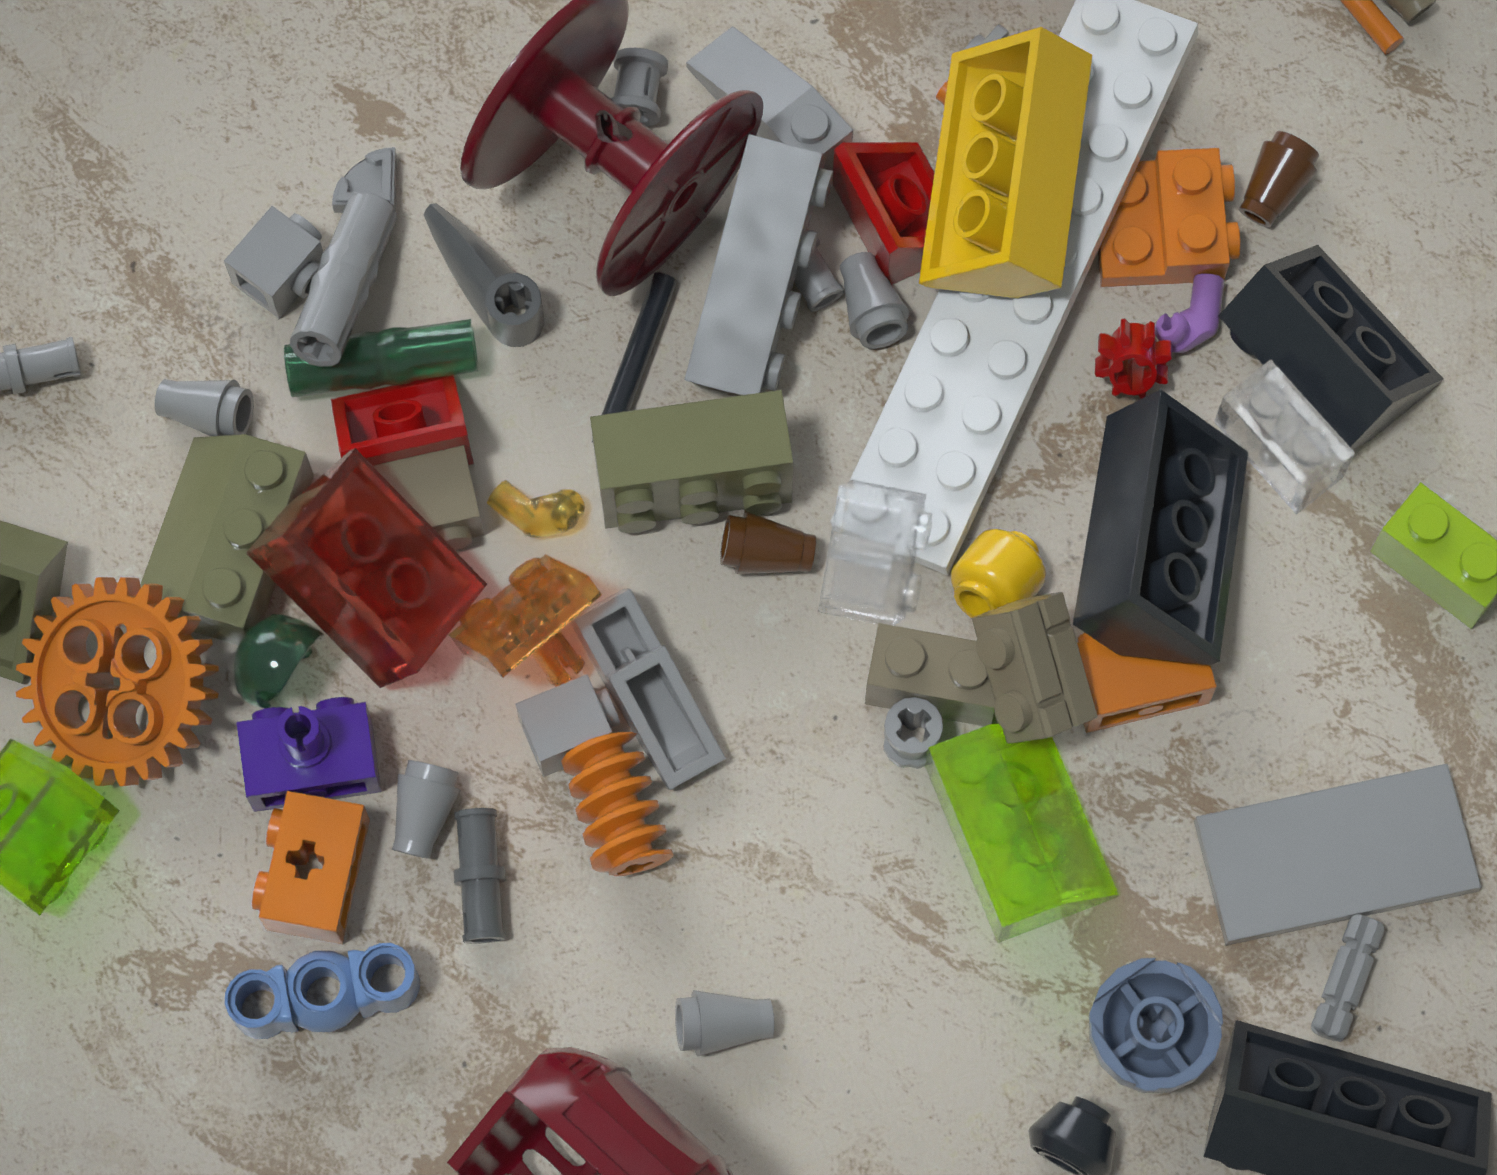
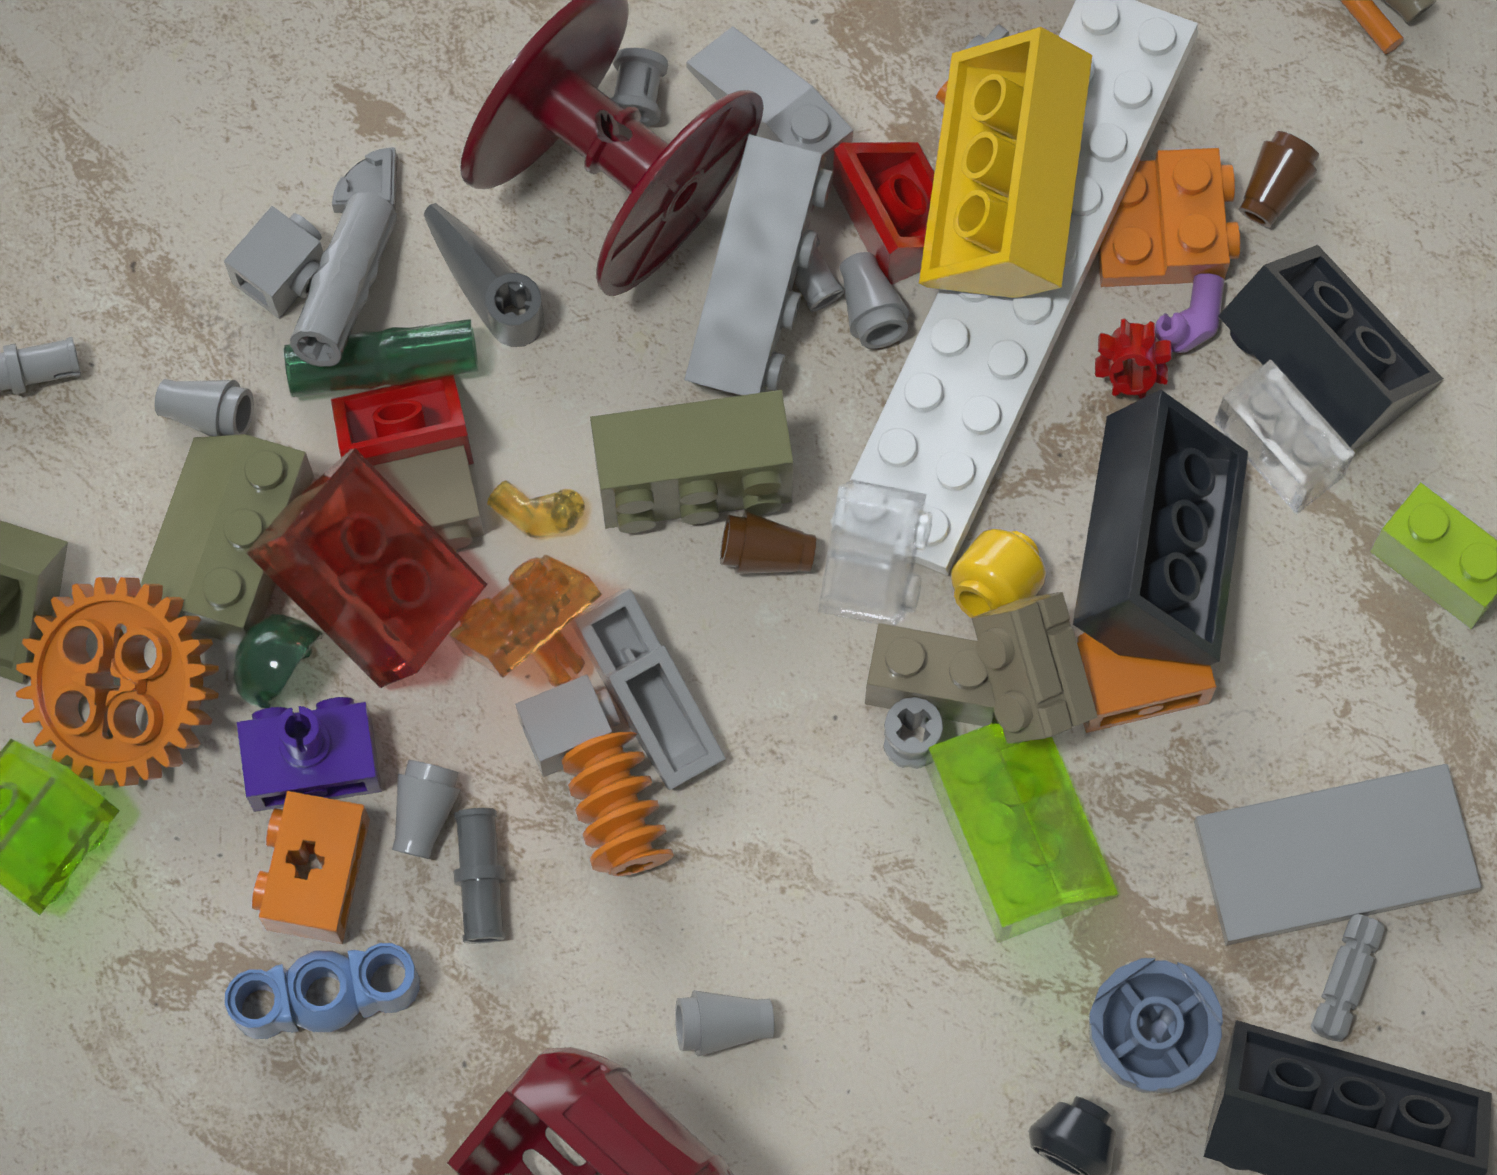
black bar [592,272,677,442] -> none

